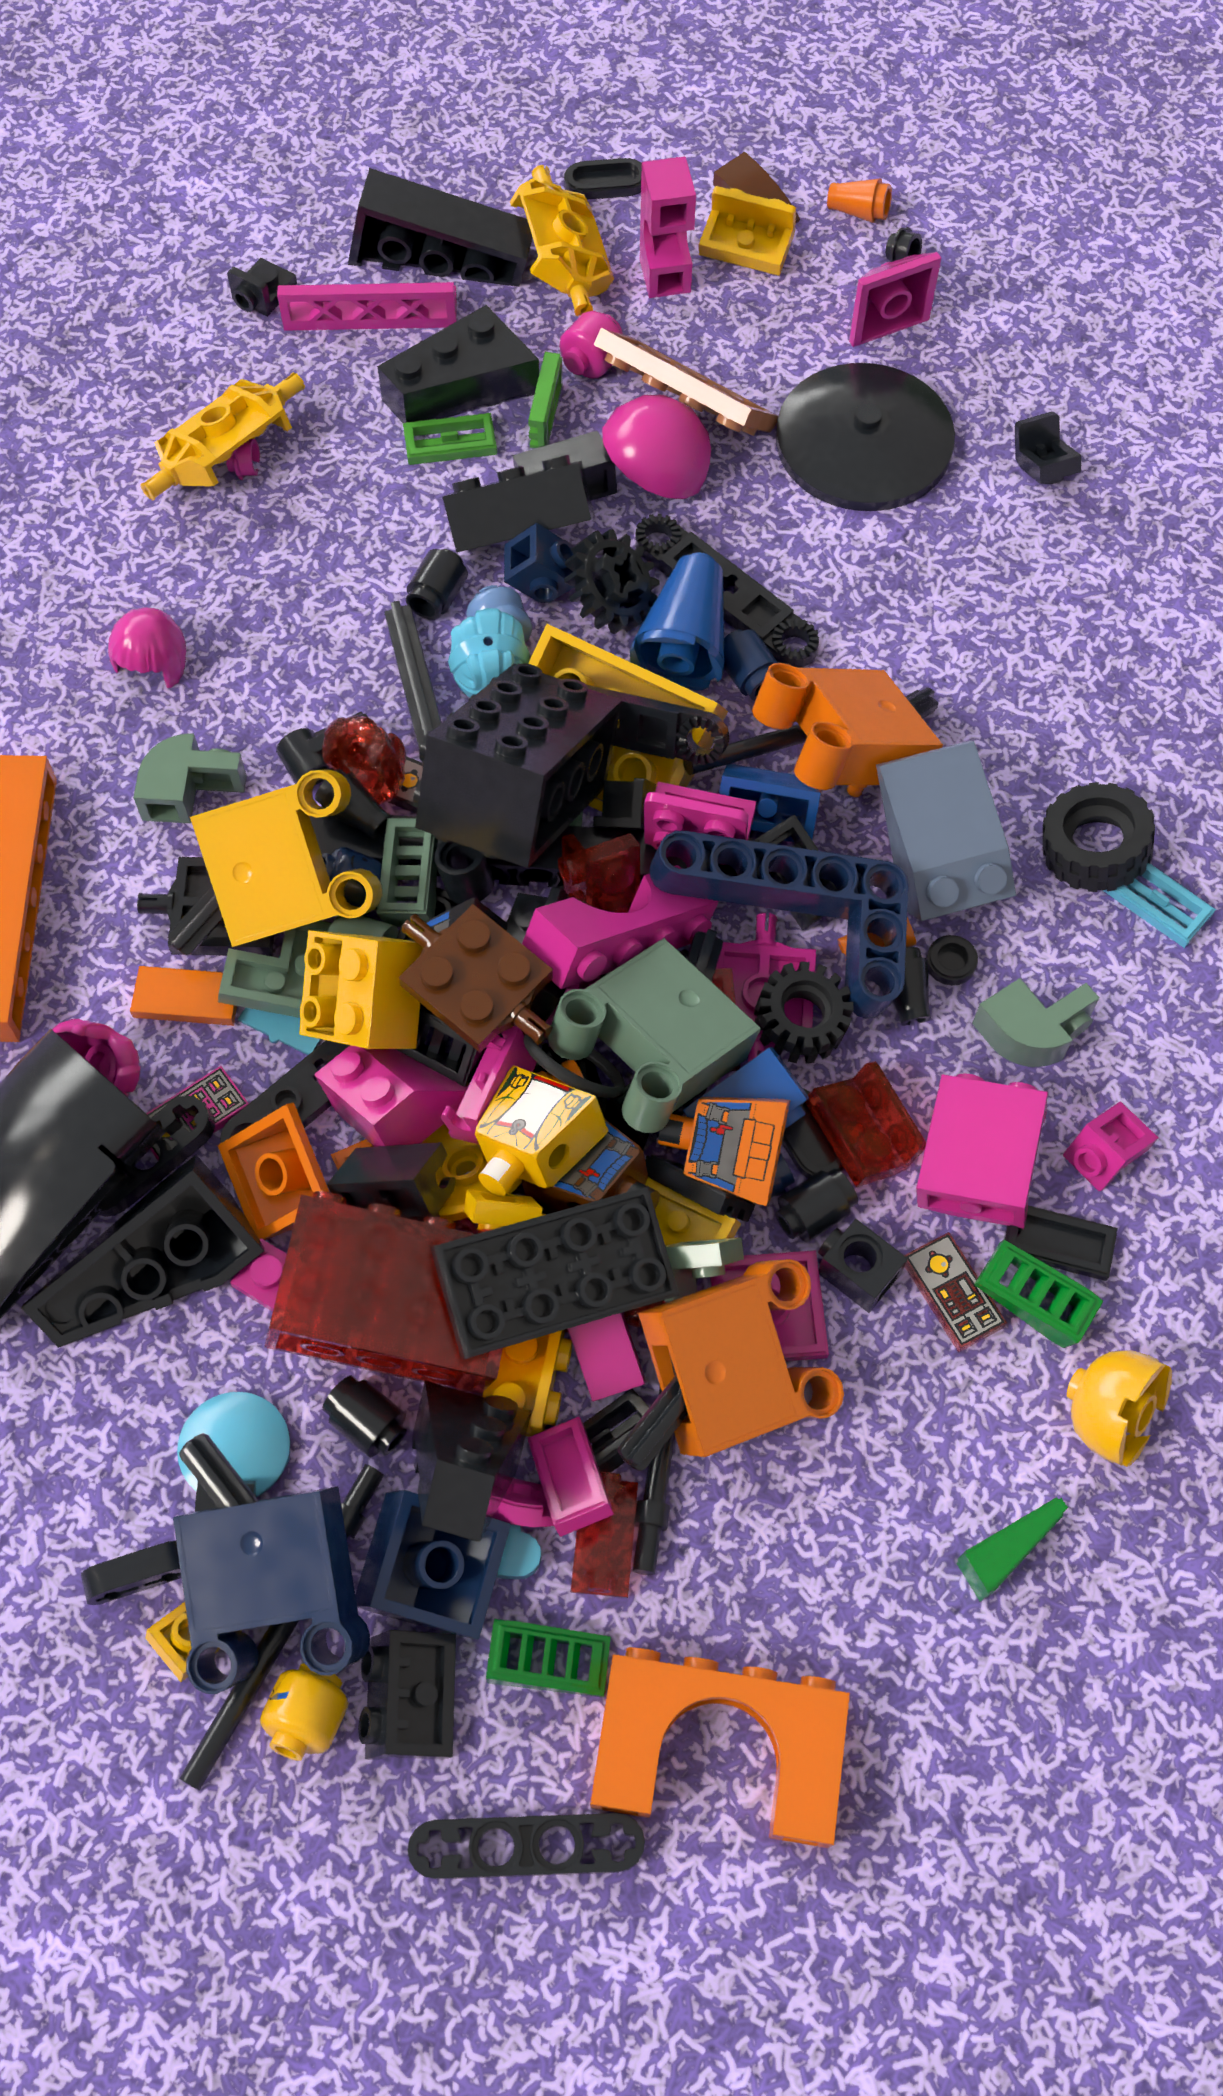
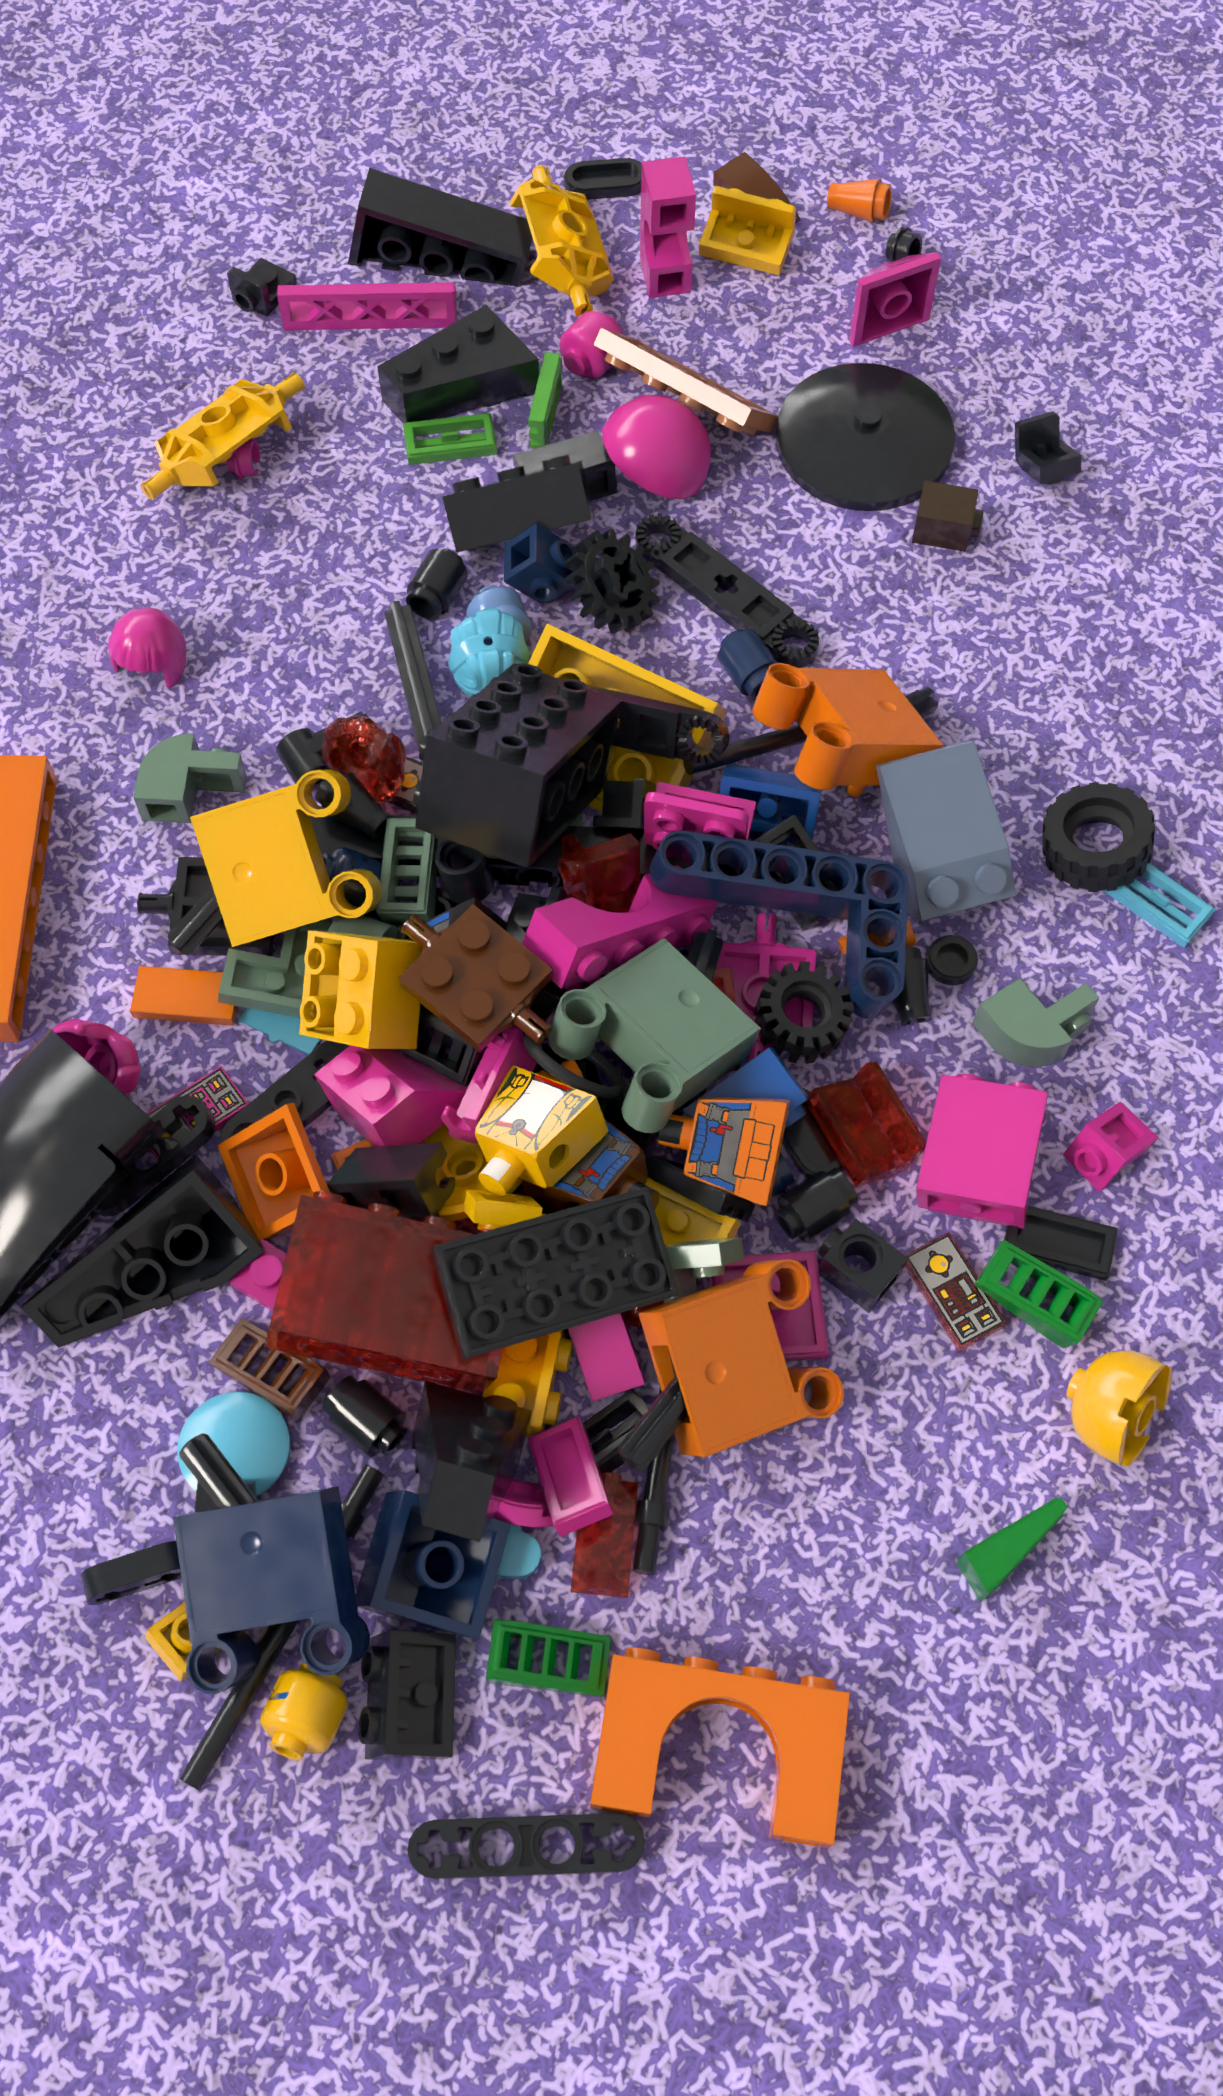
blue cone [630,552,725,691] -> none
none -> reddish brown slope [208,1318,331,1422]
none -> dark brown brick [912,480,984,552]

